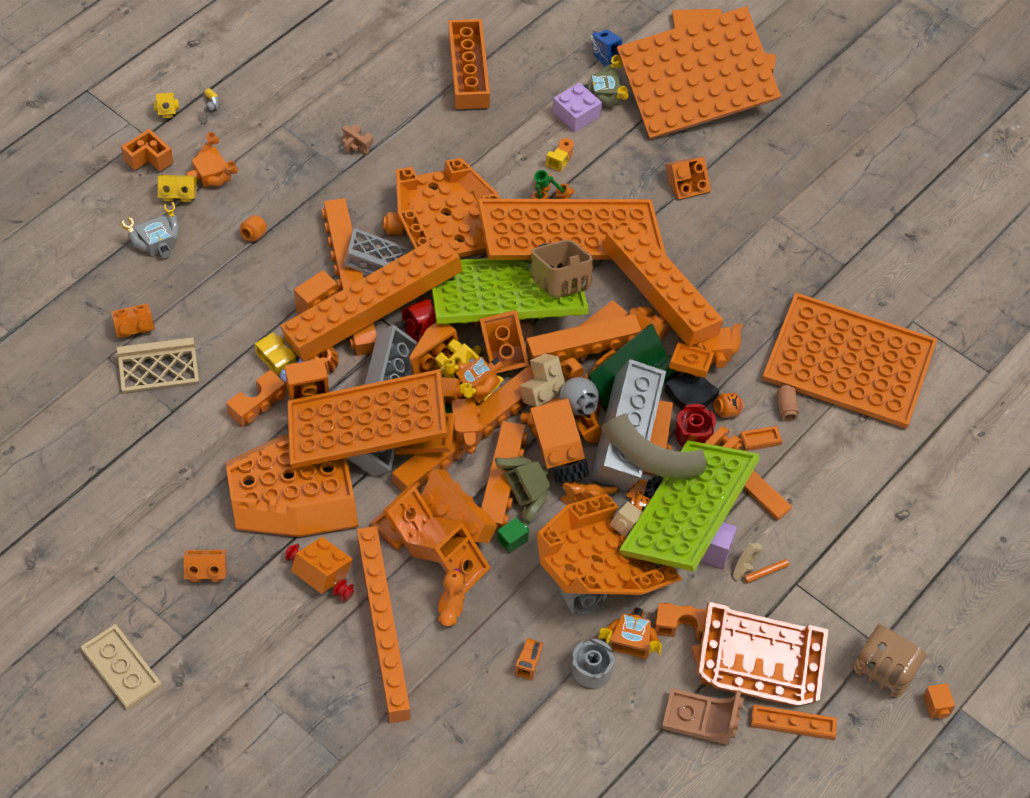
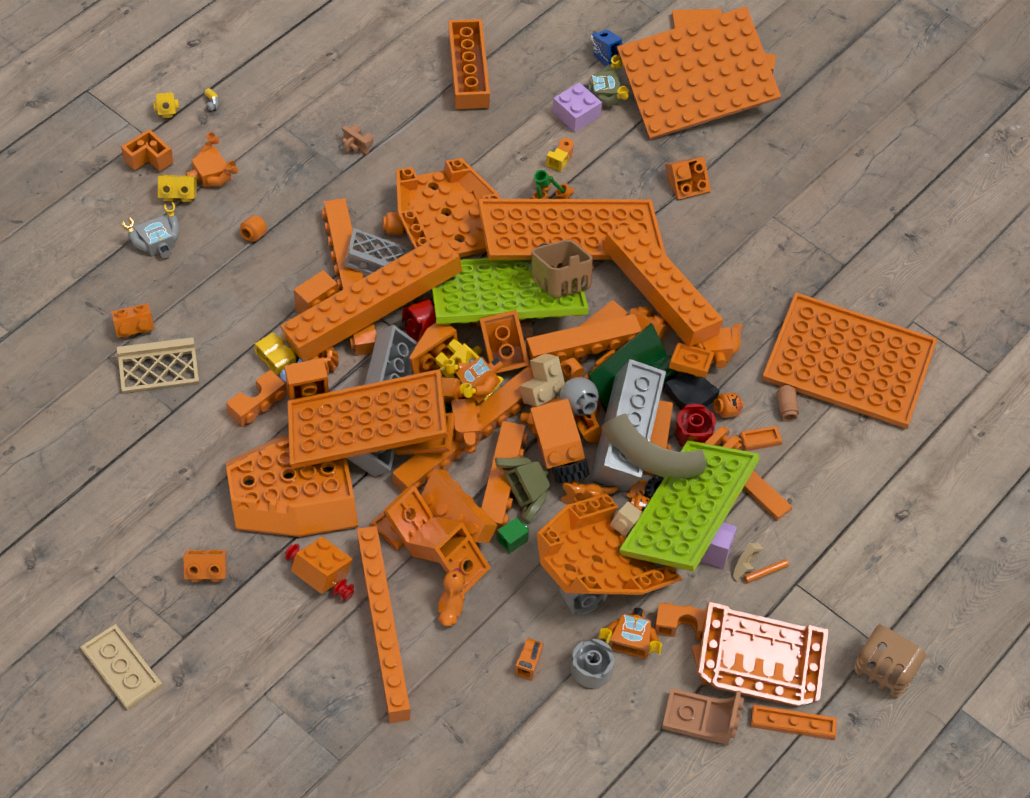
orange brick [923,683,955,719] -> none

